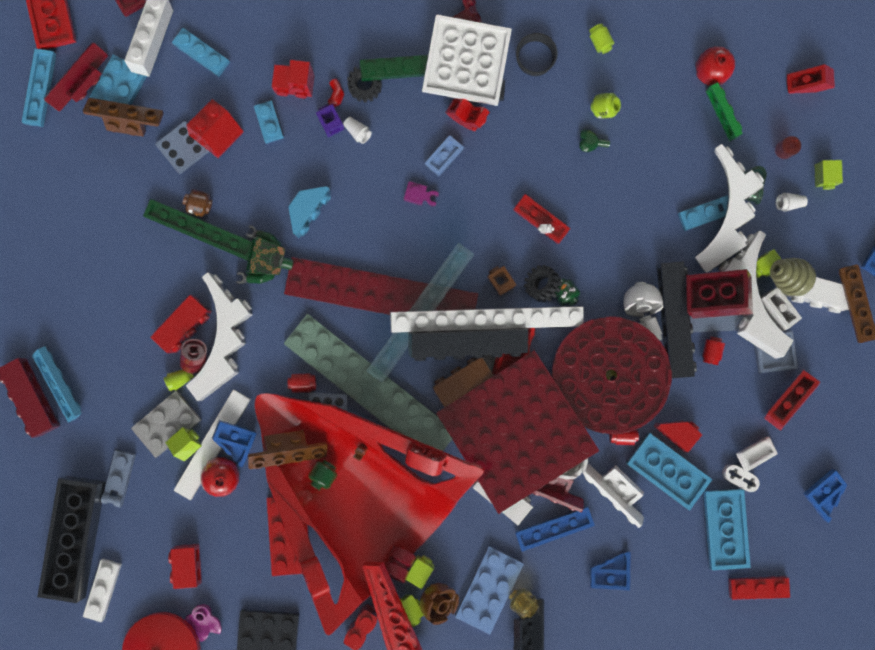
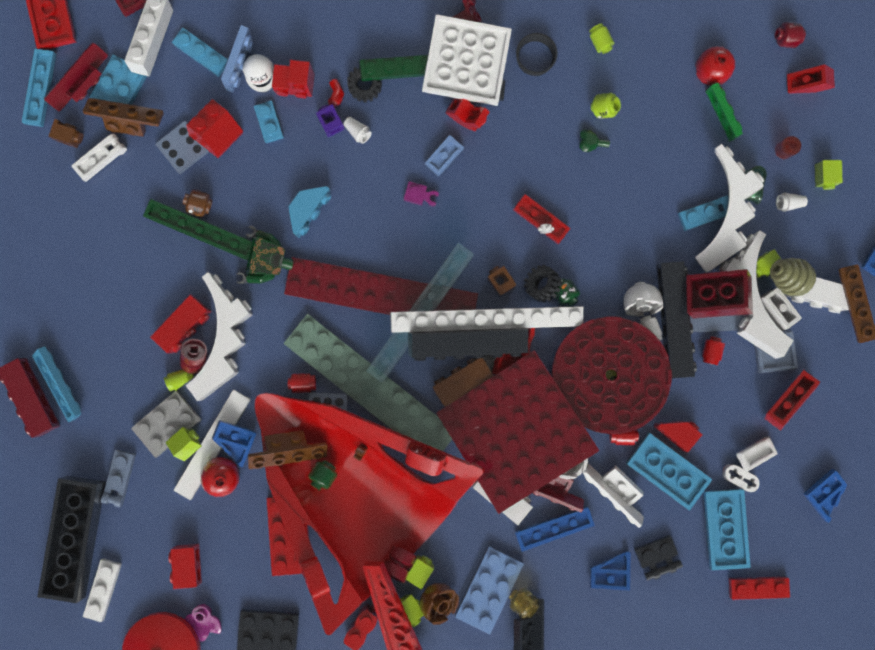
none -> reddish brown brick [48,119,84,148]
none -> white plate [72,133,127,182]
none -> medium blue plate [221,25,254,93]
none -> white helmet [242,54,274,92]
none -> black plate [634,535,683,581]
none -> dark red head [774,22,806,48]

